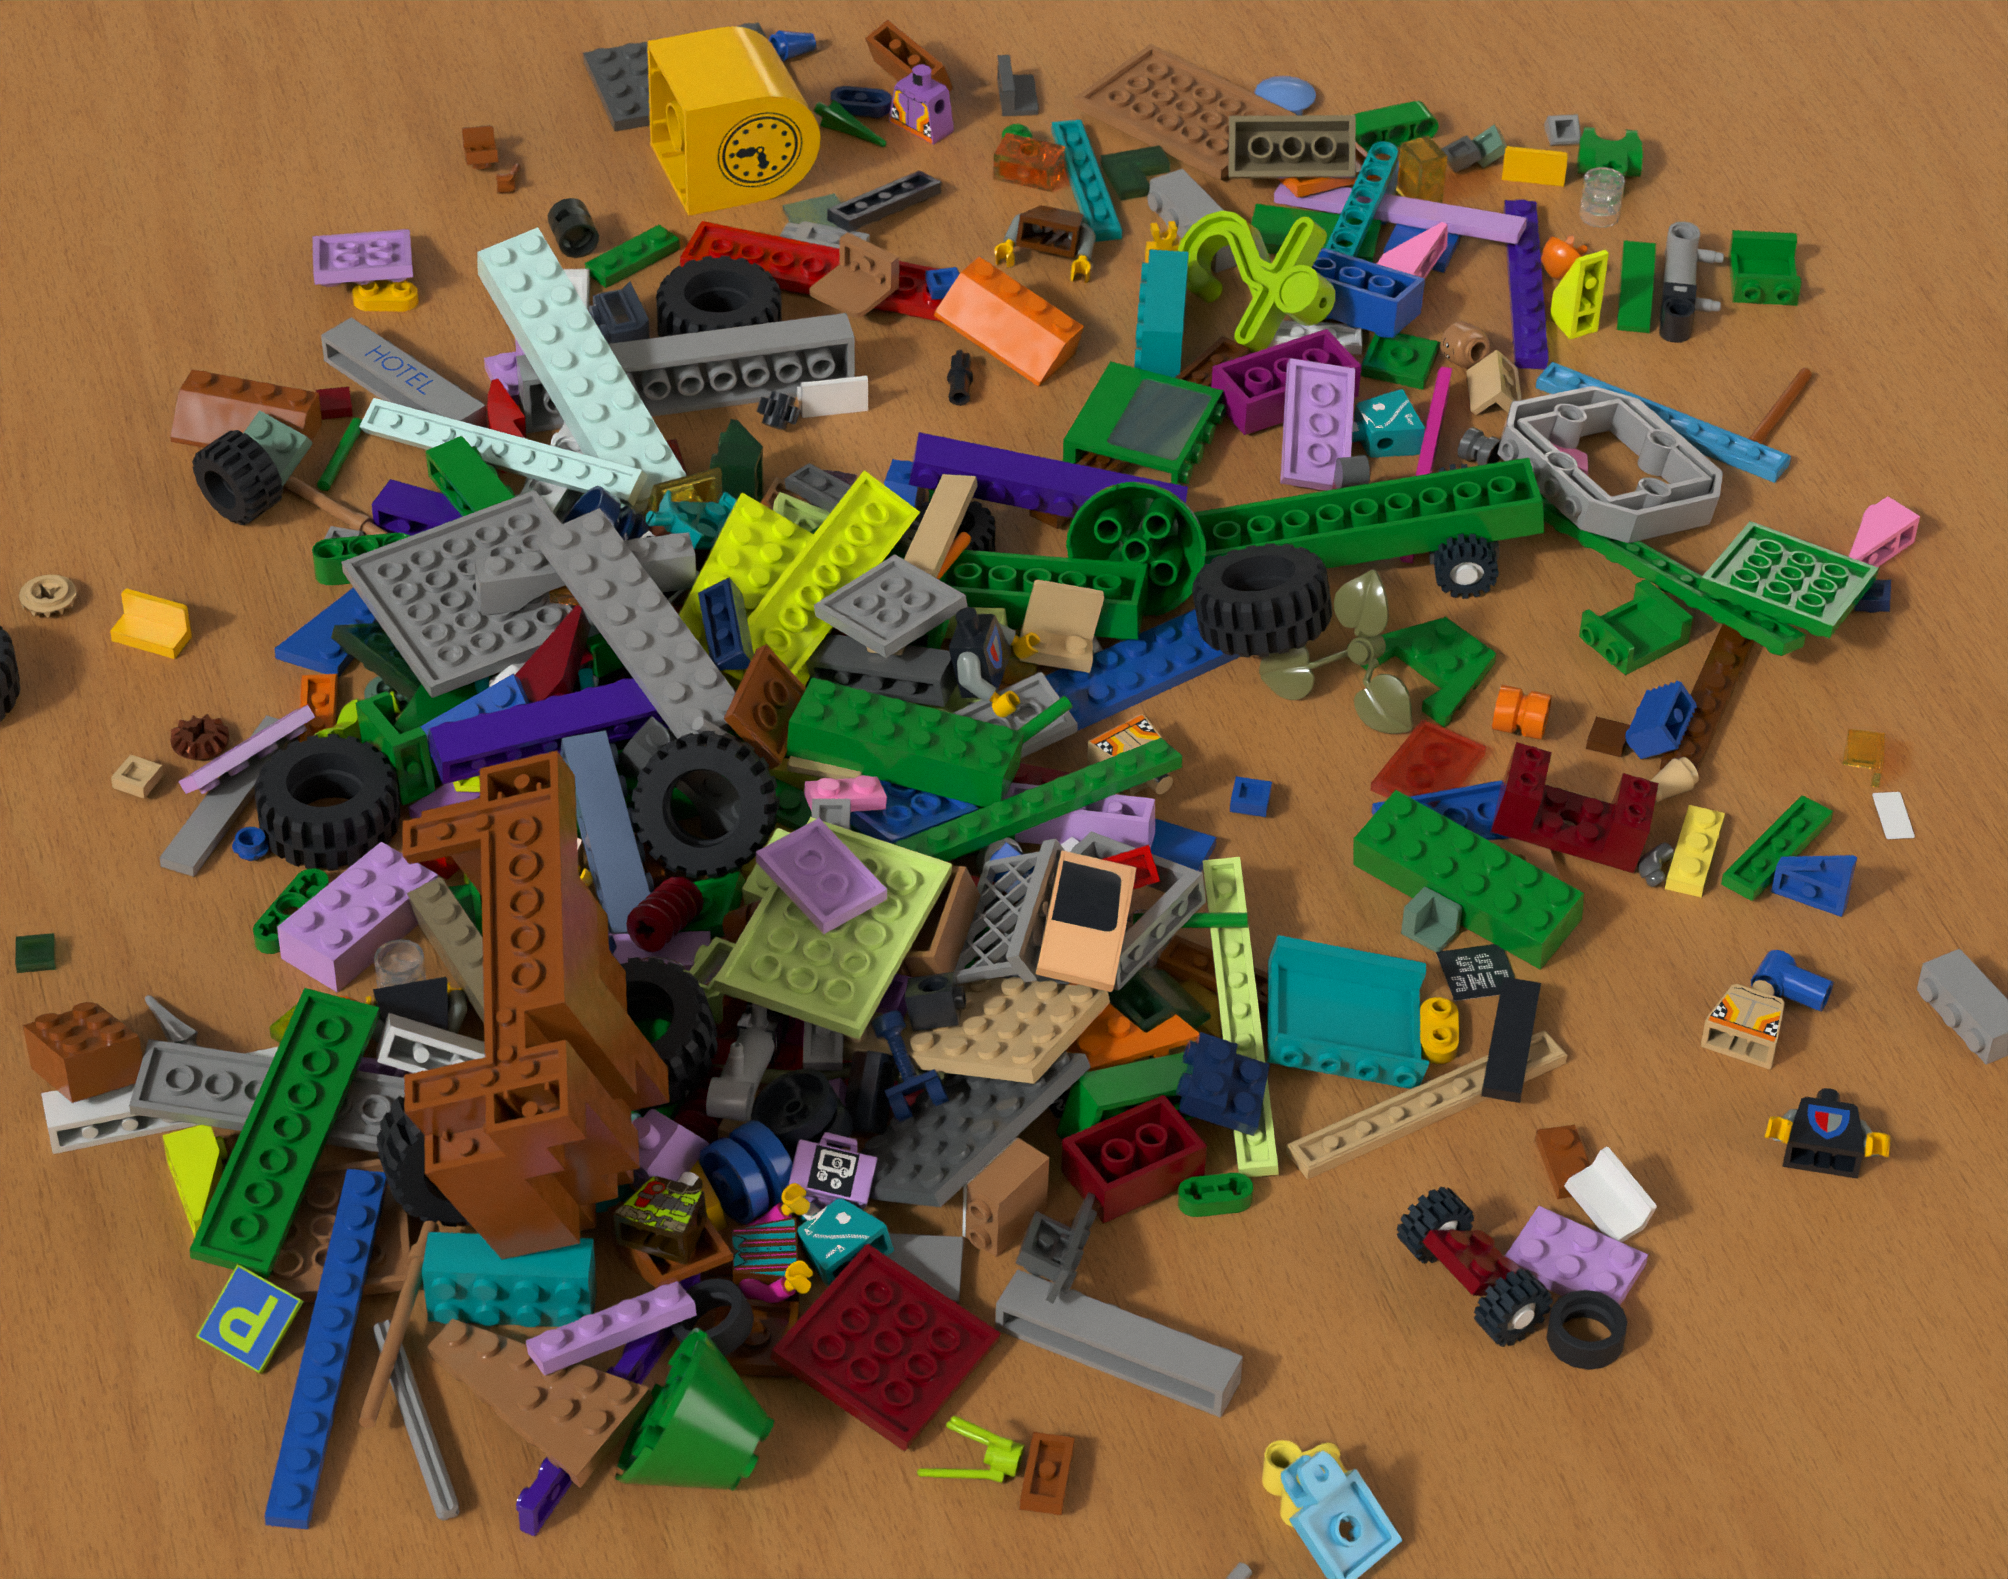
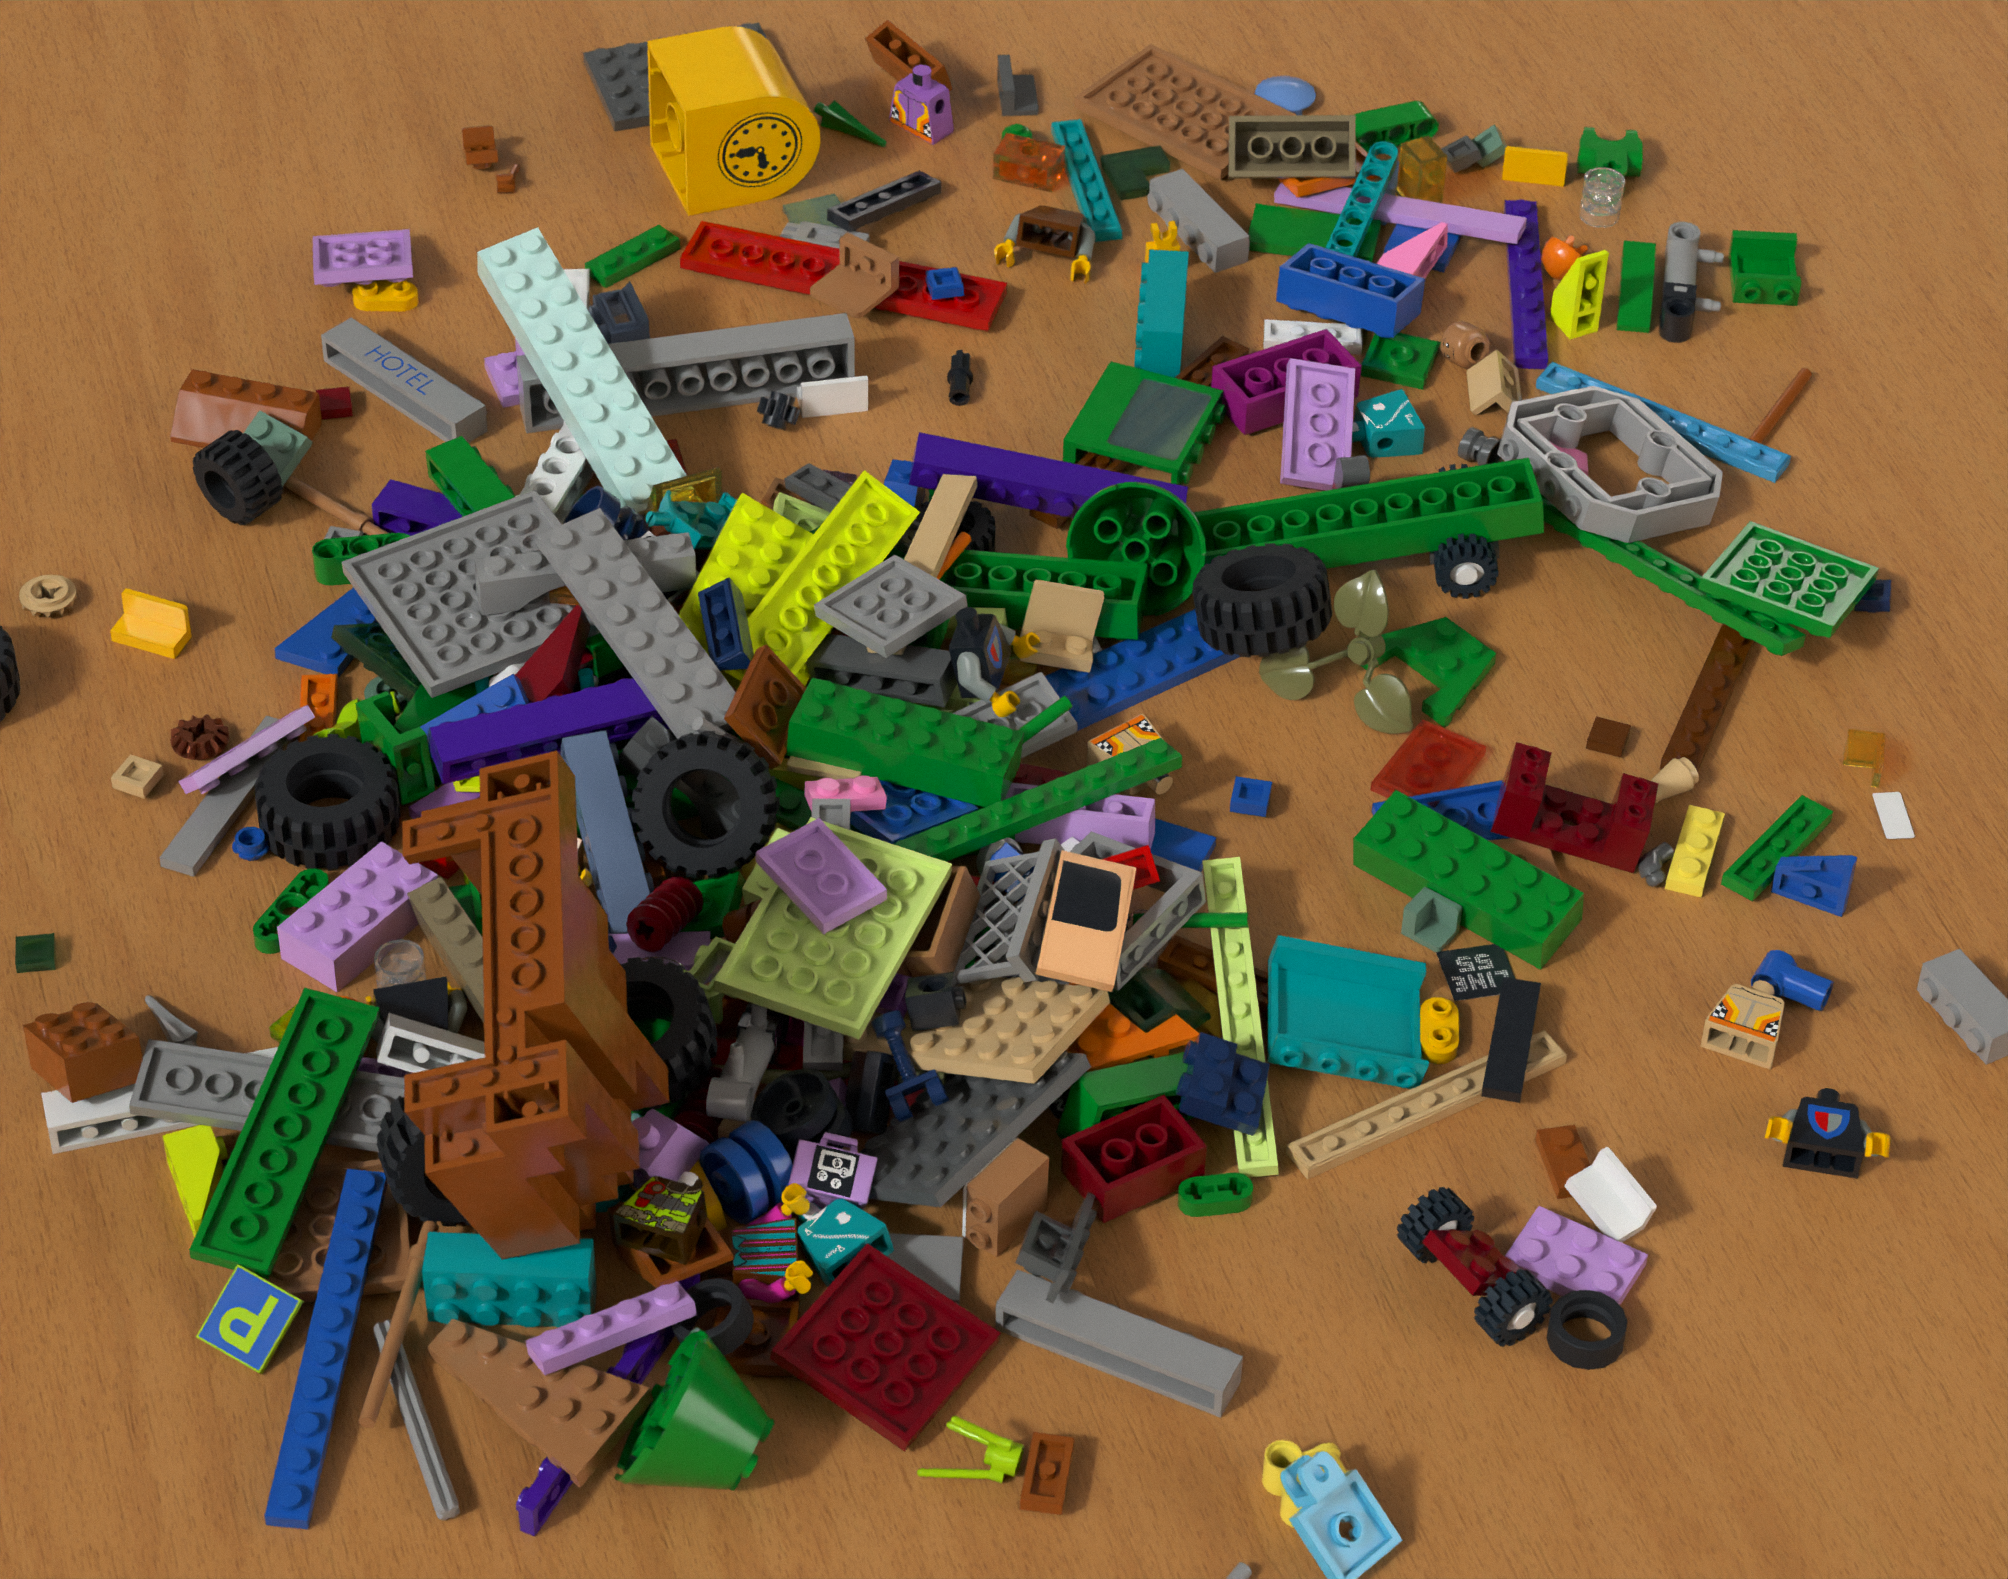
green bar [317,417,362,491] -> none
light aqua plate [359,398,648,507] -> none
red slope [487,378,526,473] -> none
pearl dark grey wheel [548,198,599,258] -> none
black tyre [656,255,782,337] -> none
clear green slope [710,419,764,503] -> none
blue cone [769,31,816,61] -> none
dark blue plate [830,86,892,119] -> none
orange slope [934,256,1084,387] -> none
lime piece [1177,210,1335,353] -> none
dark pink tile [1400,367,1452,563] -> none
orange wheel [1492,684,1552,740] -> none
light grey slope [1544,114,1581,146] -> none
green panel [1579,579,1693,676] -> none
blue brick [1625,680,1697,760] -> none
bright pink slope [1849,496,1920,567] -> none

